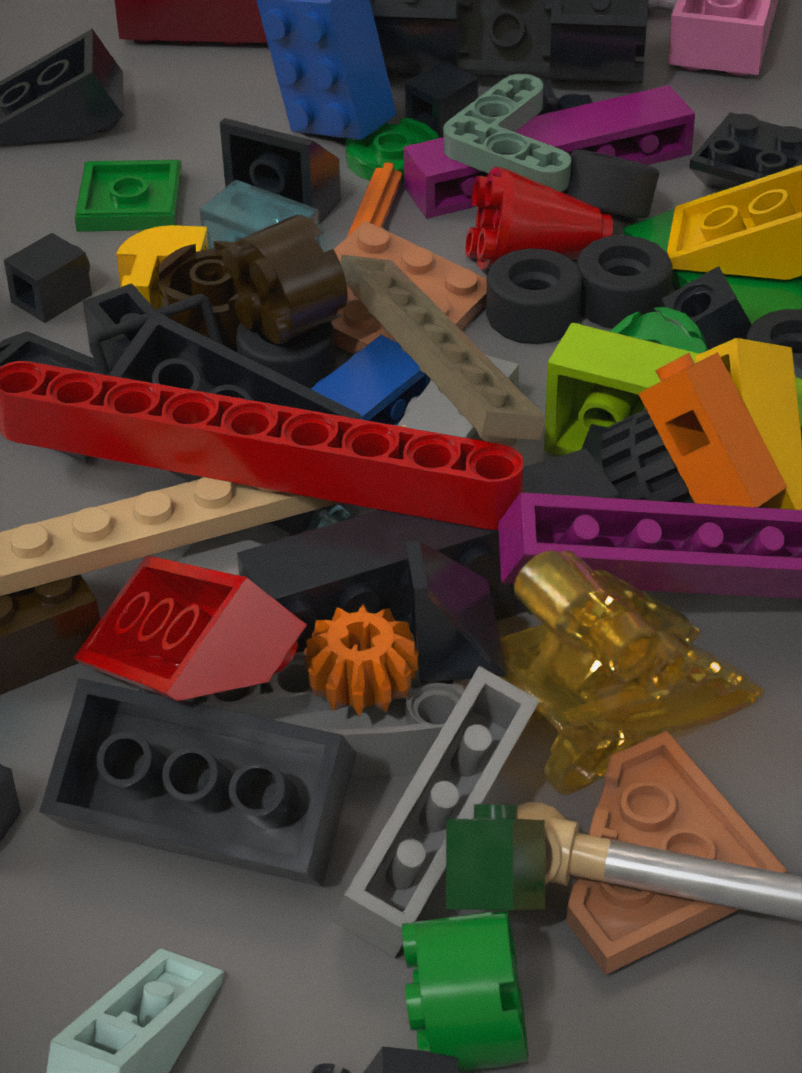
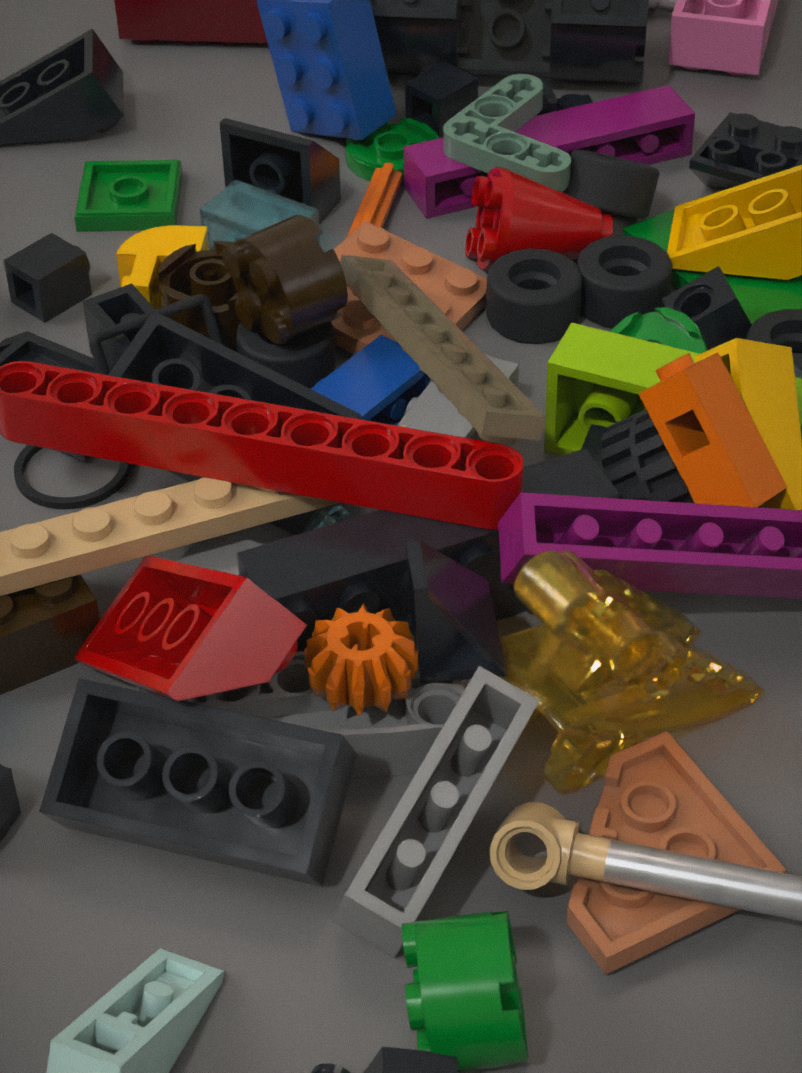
dark green brick [446,804,545,910] -> none
none -> black piece [14,445,130,509]

